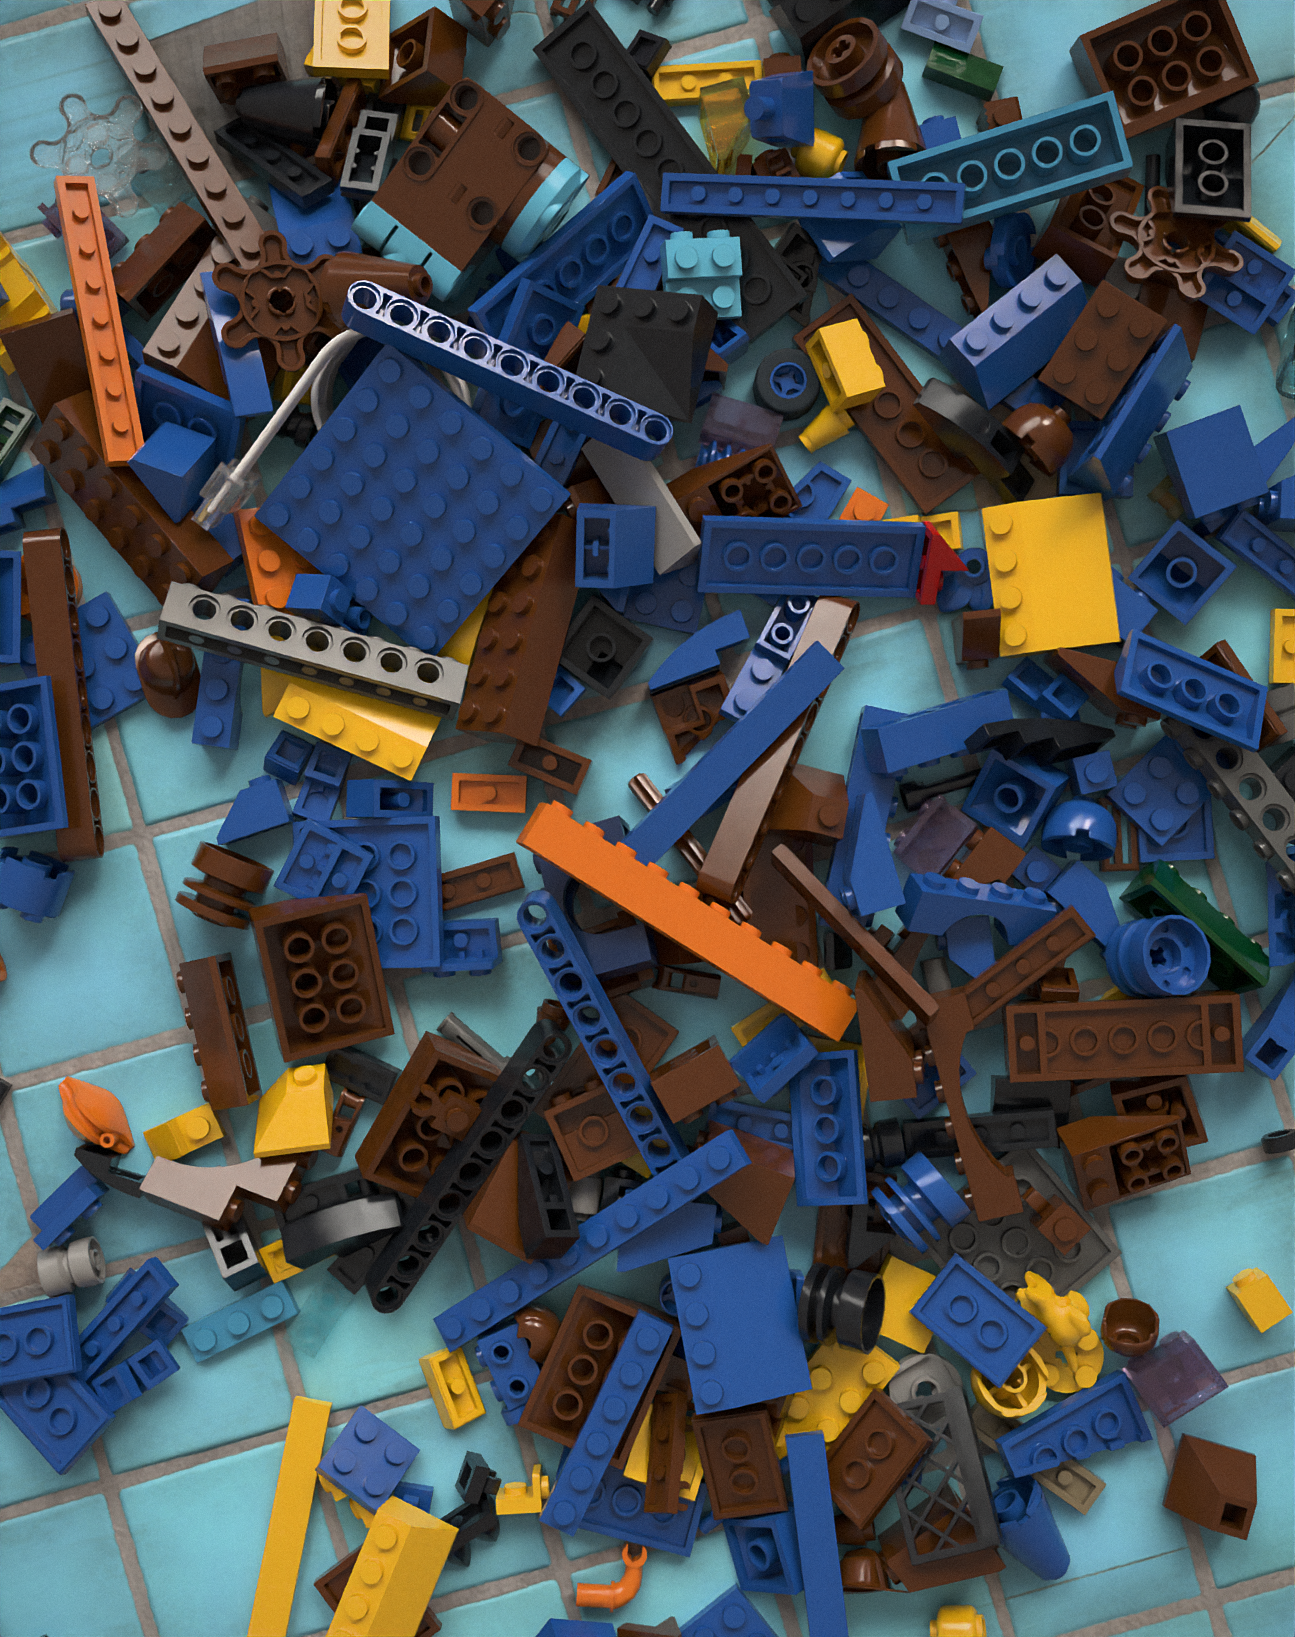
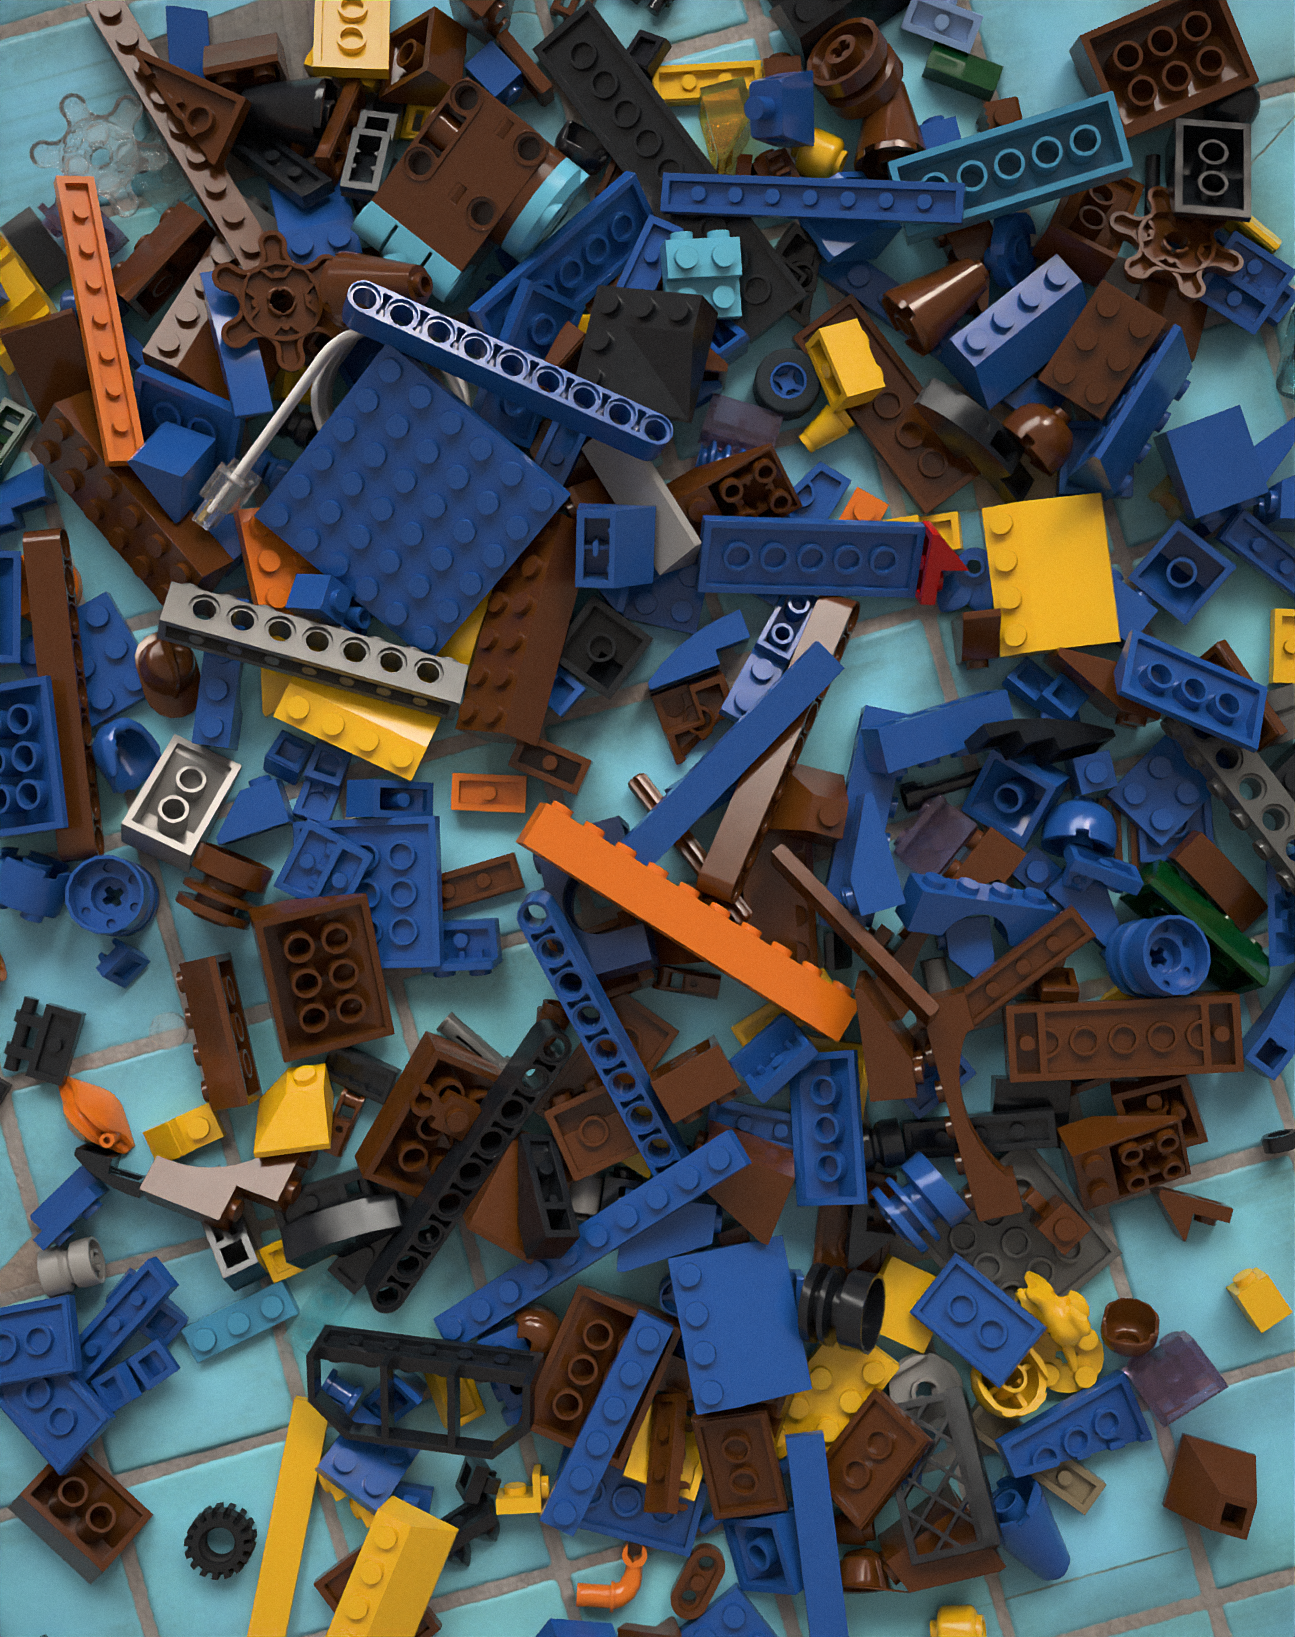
none -> black slope [0,206,70,291]
none -> black plate [3,996,86,1086]
none -> reddish brown slope [8,1452,153,1584]
none -> blue wheel [65,855,159,937]
none -> blue hair [91,717,161,794]
none -> blue tile [96,938,151,988]
none -> light grey slope [121,734,242,873]
none -> reddish brown wing [134,48,252,170]
none -> clear tile [149,1012,189,1050]
none -> blue slope [165,6,210,79]
none -> black tyre [184,1502,257,1580]
none -> blue wheel [245,448,294,493]
none -> black plate [306,1324,544,1460]
none -> blue bush [321,1368,365,1415]
none -> blue slope [361,1369,428,1423]
none -> blue brick [464,40,524,106]
none -> reddish brown tile [496,28,554,108]
none -> black hair [554,120,610,176]
none -> reddish brown plate [670,1543,725,1619]
none -> reddish brown cone [881,258,989,358]
none -> blue hinge [1062,842,1144,896]
none -> reddish brown slope [1150,1185,1233,1242]
none -> reddish brown slope [1167,830,1268,933]

